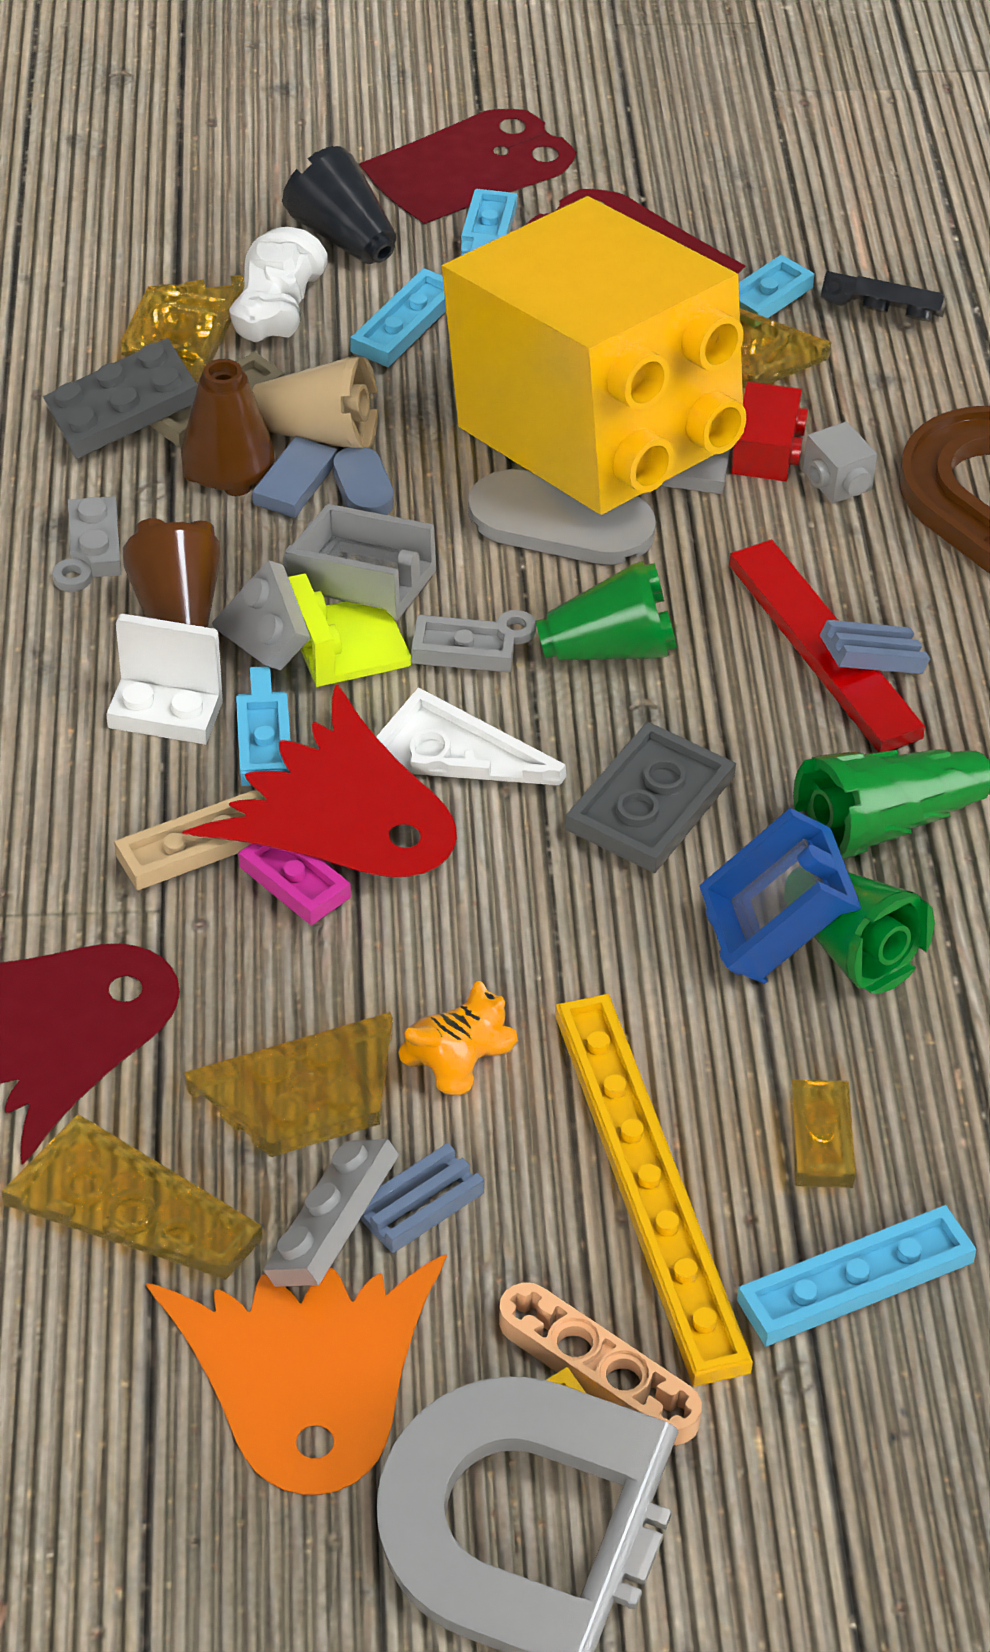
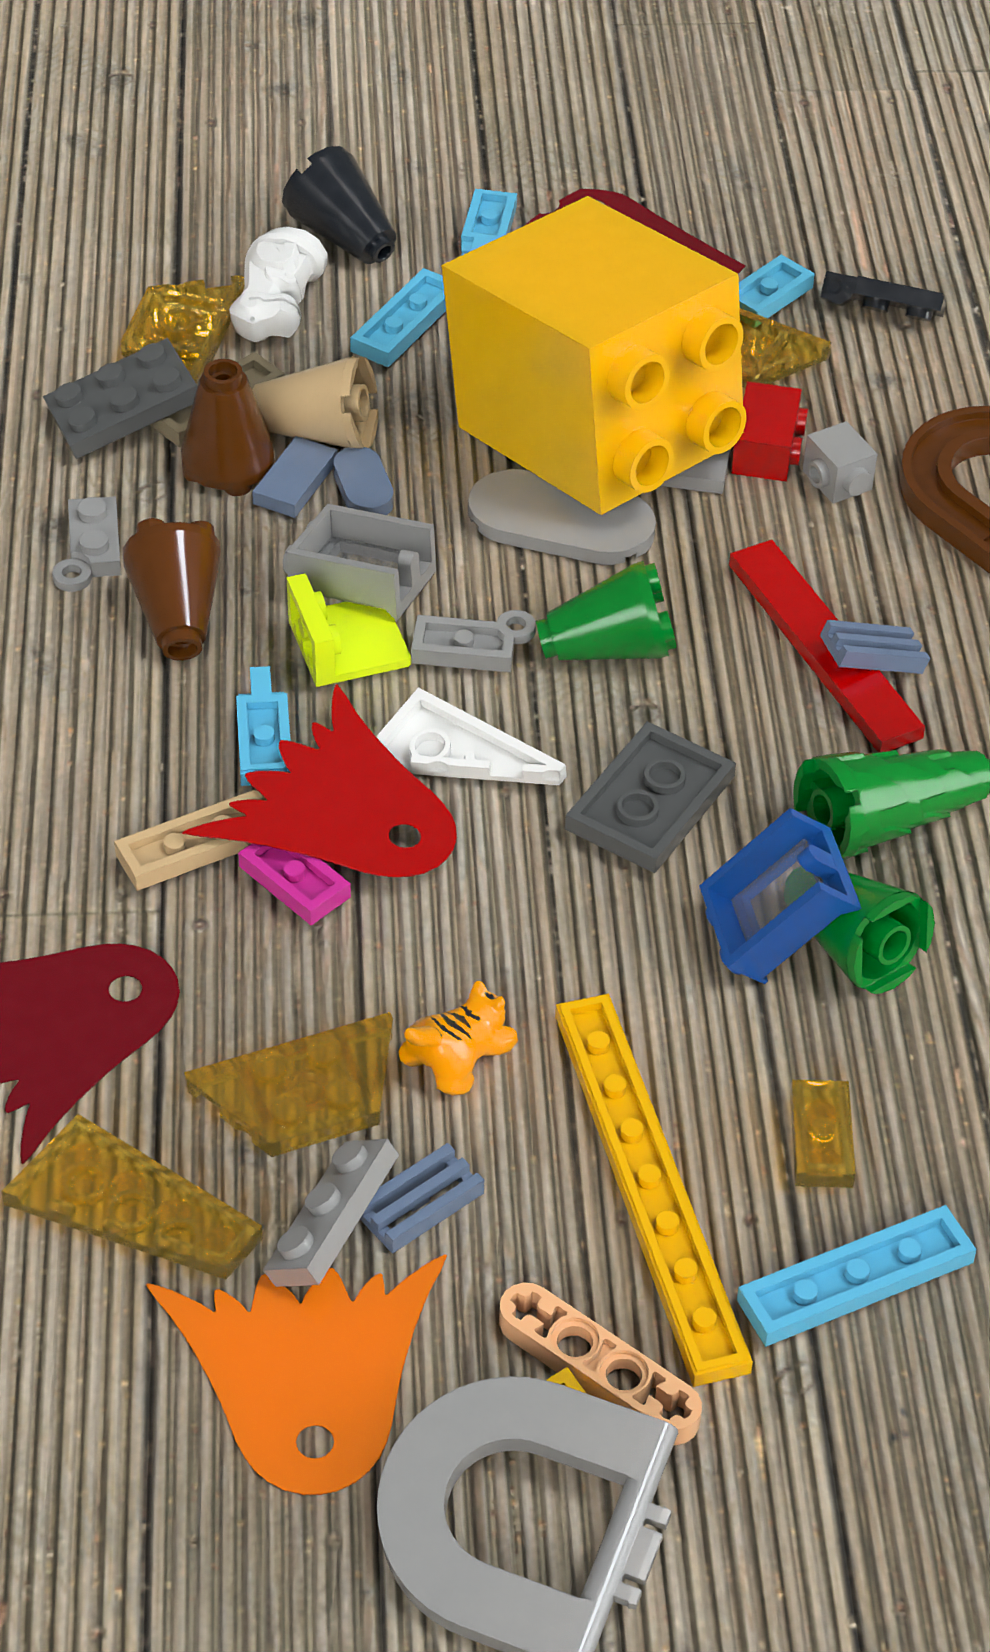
white bracket [106,614,223,745] -> none
light grey wing [212,560,311,670] -> none
dark red piece [359,109,577,224] -> none

